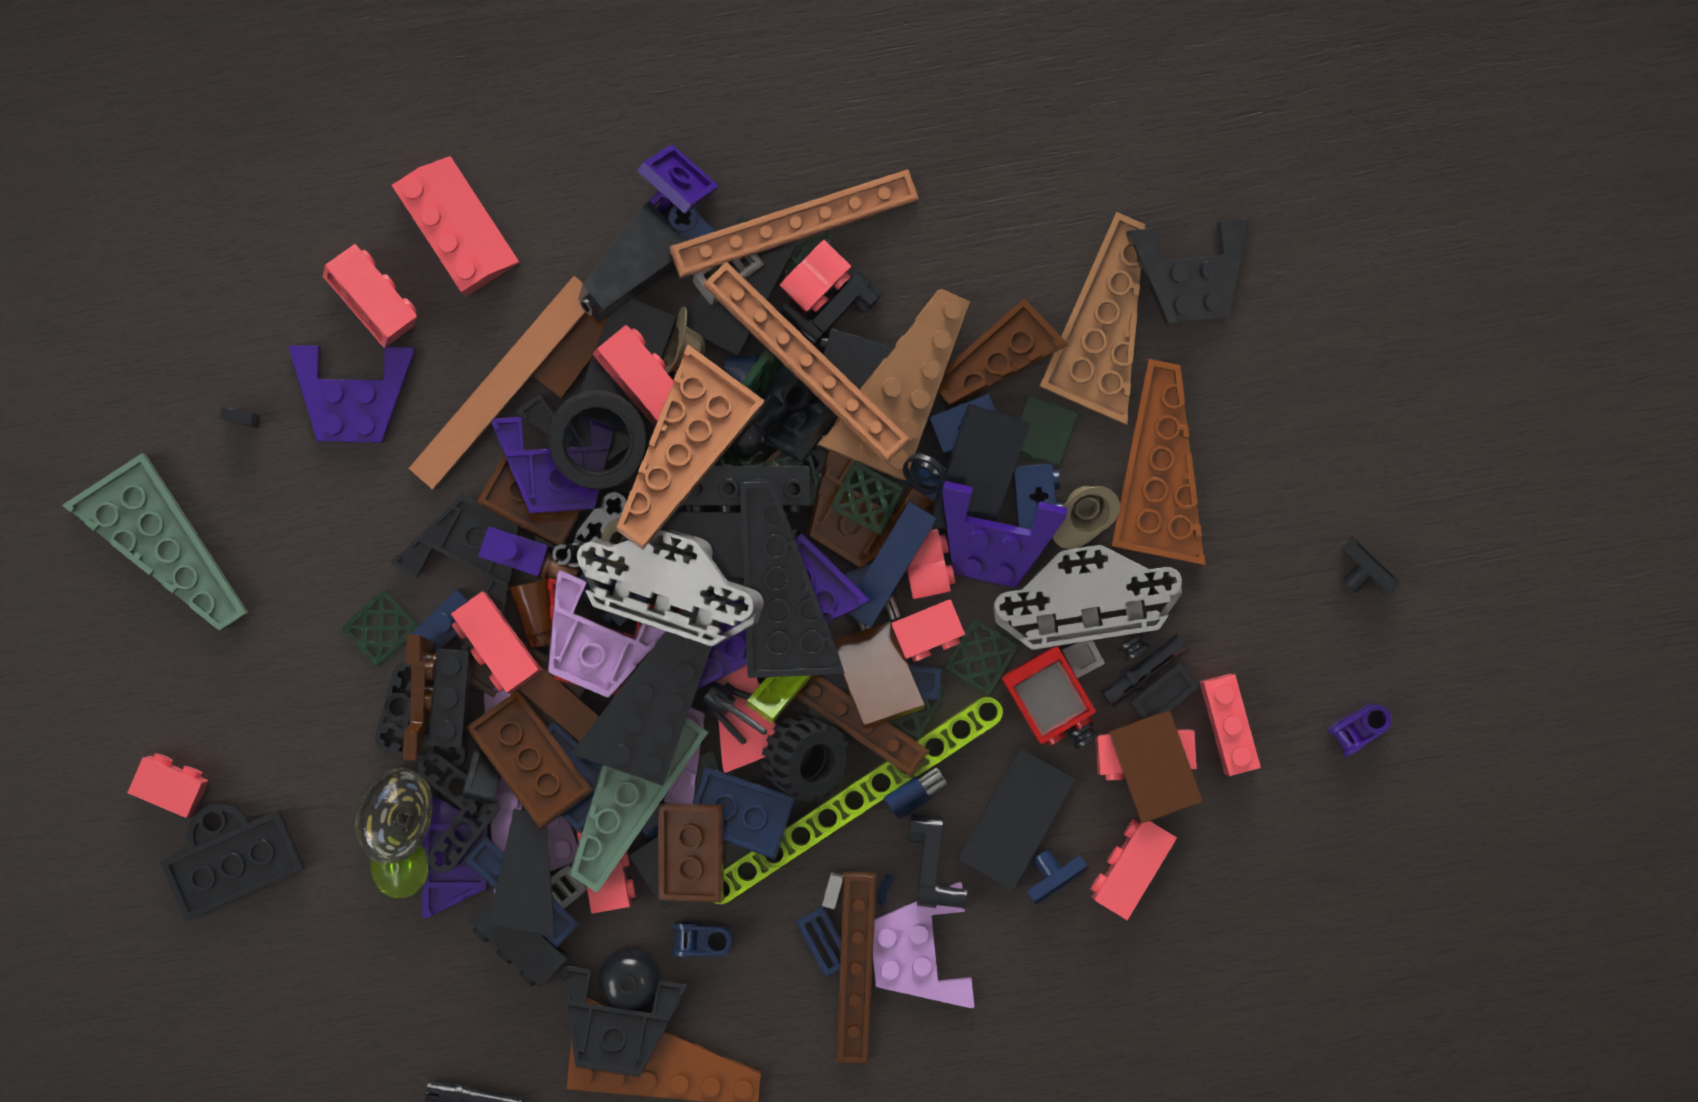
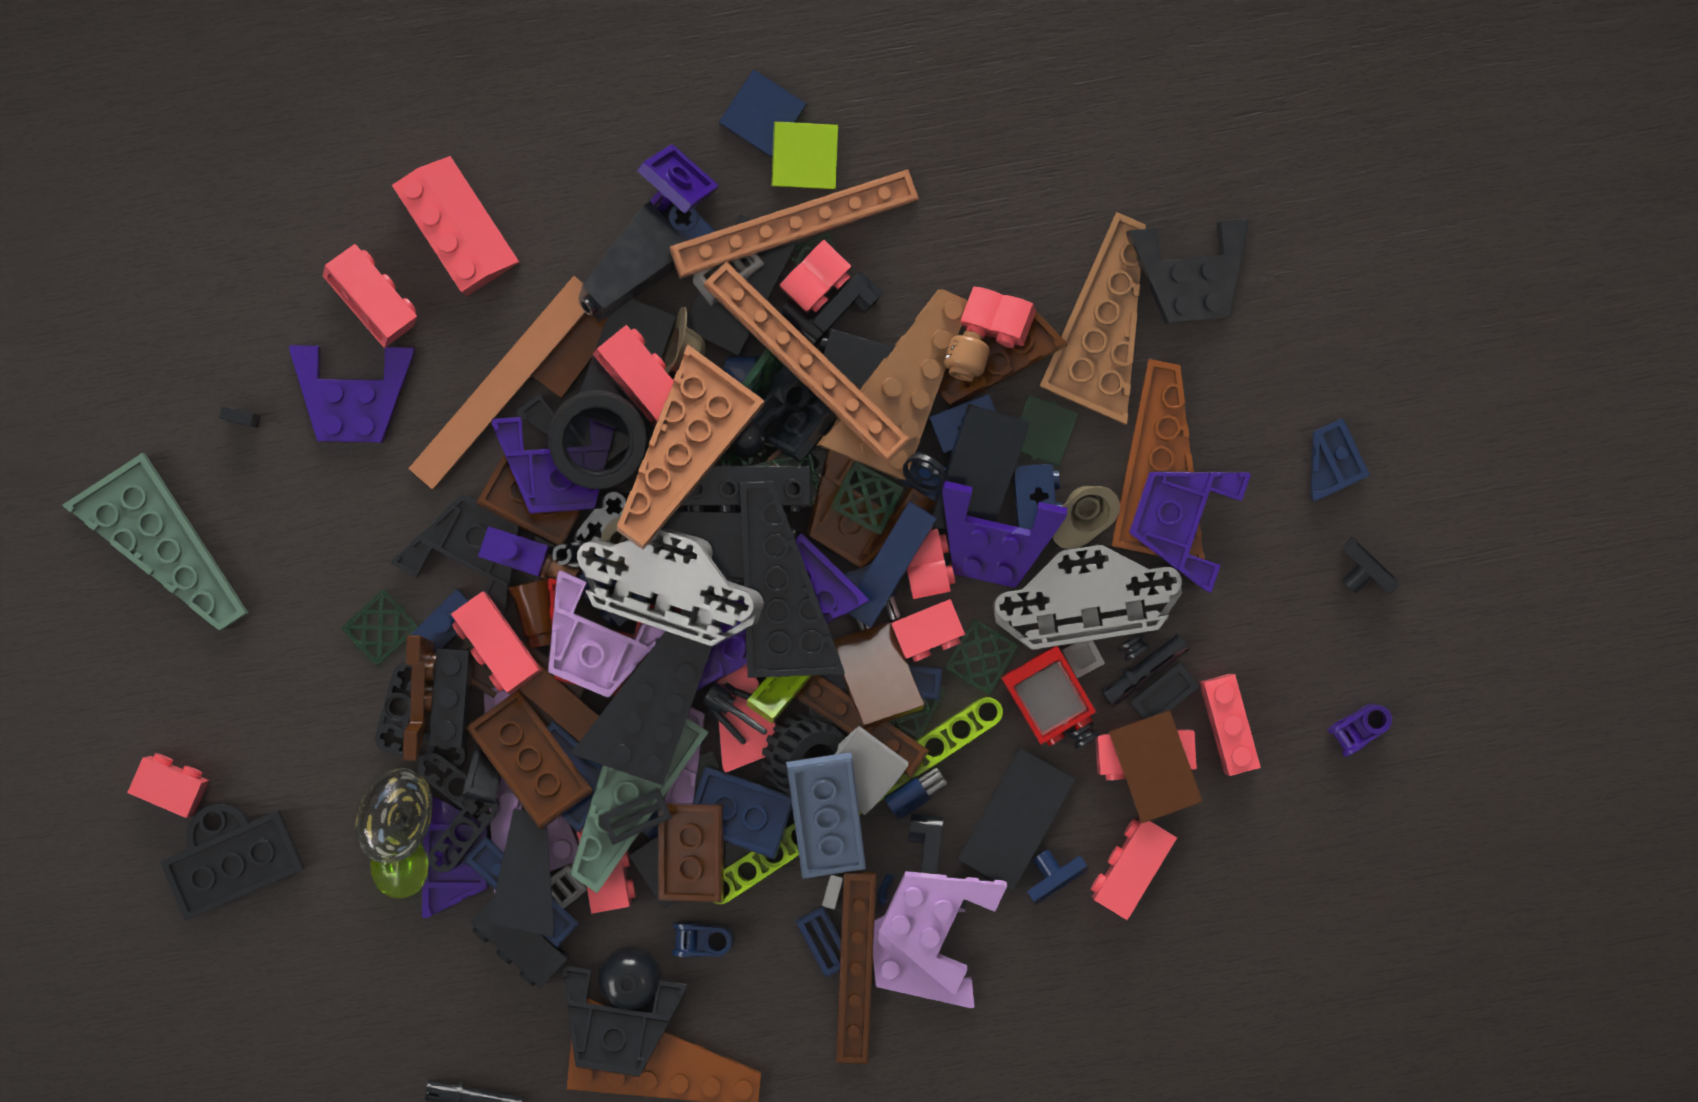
none -> black tile [599,788,672,845]
none -> dark blue tile [719,69,807,158]
none -> lime tile [771,122,838,190]
none -> sand blue tile [786,752,866,879]
none -> light grey slope [834,726,909,815]
none -> lavender wing [879,871,1007,995]
none -> medium nougat head [944,331,990,381]
none -> coral brick [960,286,1036,348]
none -> dark purple wing [1128,472,1251,593]
none -> dark blue wing [1310,418,1370,502]

